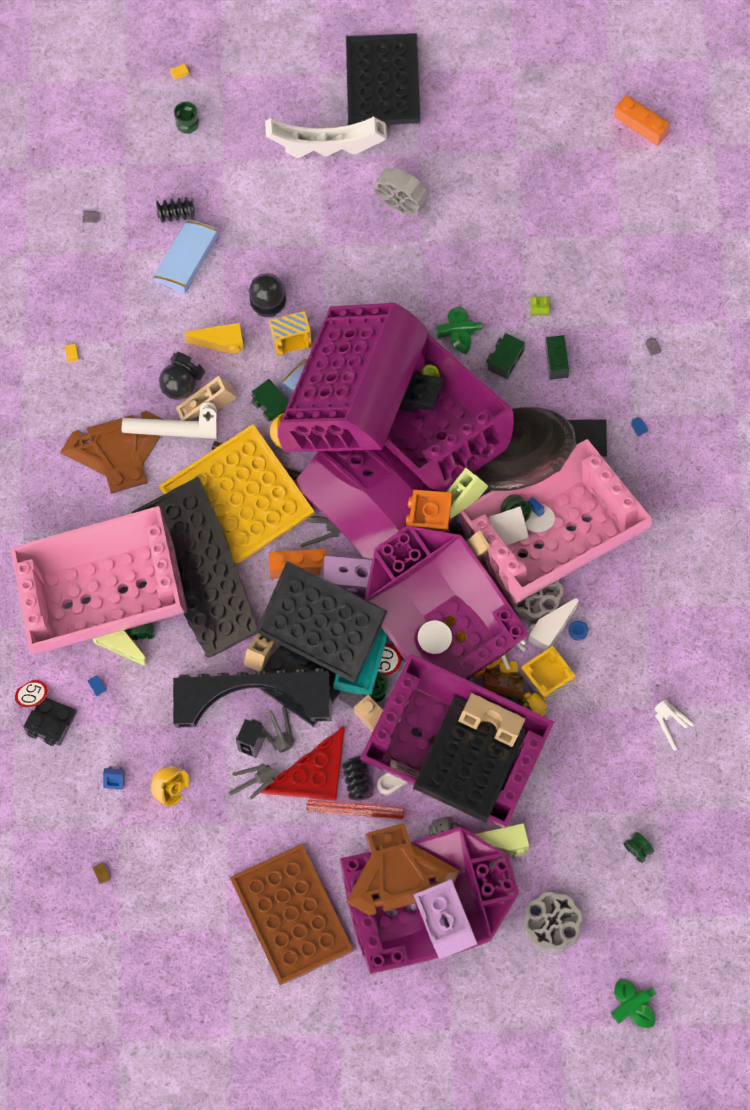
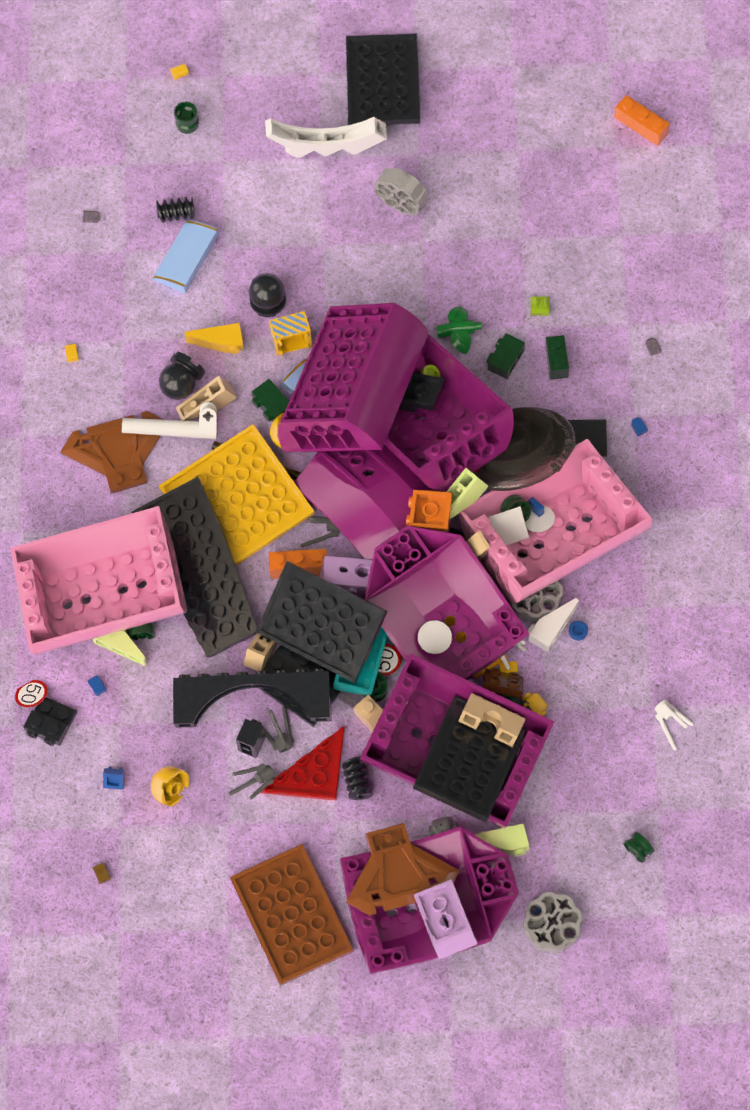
clear red axle [306,800,405,819] -> none
white tile [377,773,408,795] -> none
white sticker [391,759,420,779] -> none
yellow container [520,646,576,702] -> none
green plant [610,979,657,1028] -> none

